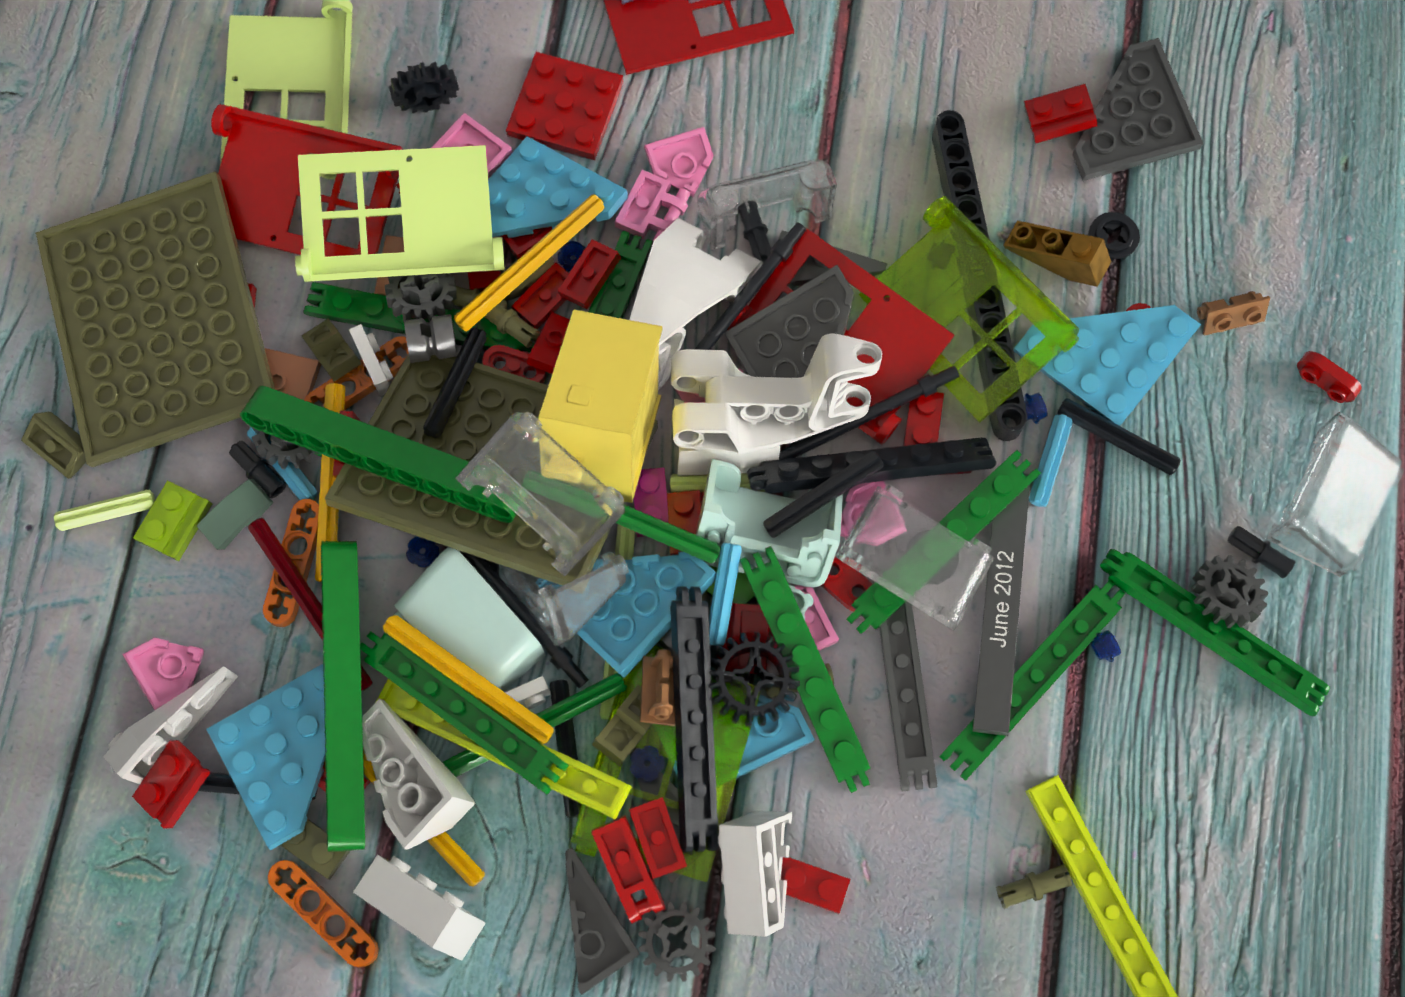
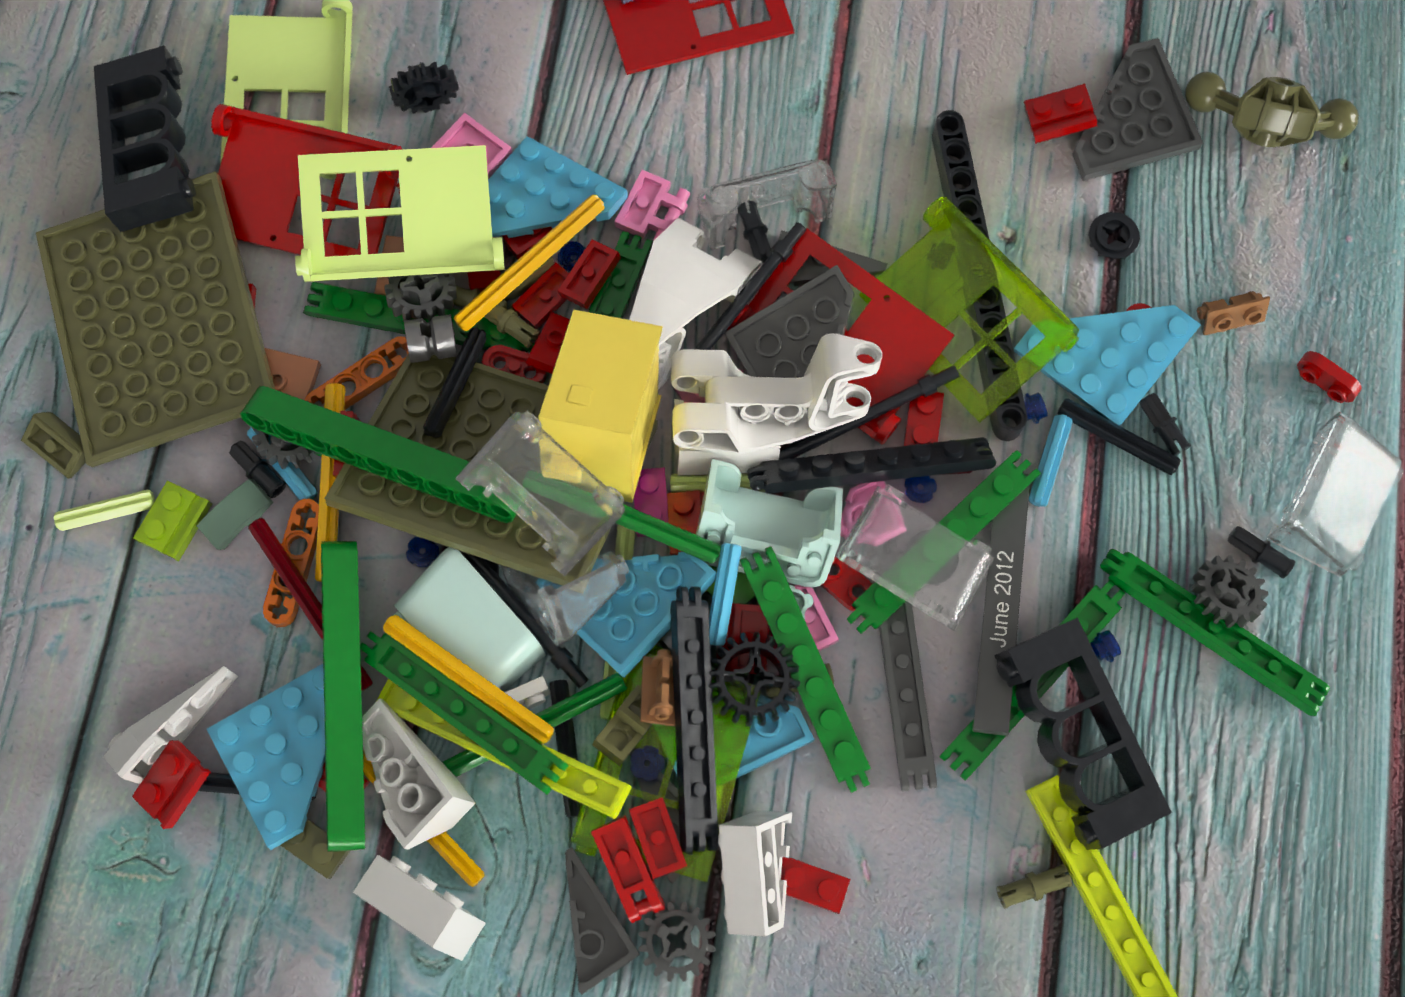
bright pink plate [123,638,204,711] -> none
orange beam [268,860,379,967] -> none
olive slope [301,319,361,382] -> none
white plate [349,324,393,397] -> none
red plate [506,51,624,160] -> none
bright pink plate [644,127,714,197] -> none
black axle [763,451,884,538] -> none
pearl gold slope [1003,220,1111,287] -> none
none -> black fence [94,45,196,232]
none -> clear blue plate [904,476,937,503]
none -> black fence [994,618,1172,850]
none -> black axle [1139,393,1191,456]
none -> olive piece [1185,72,1359,148]

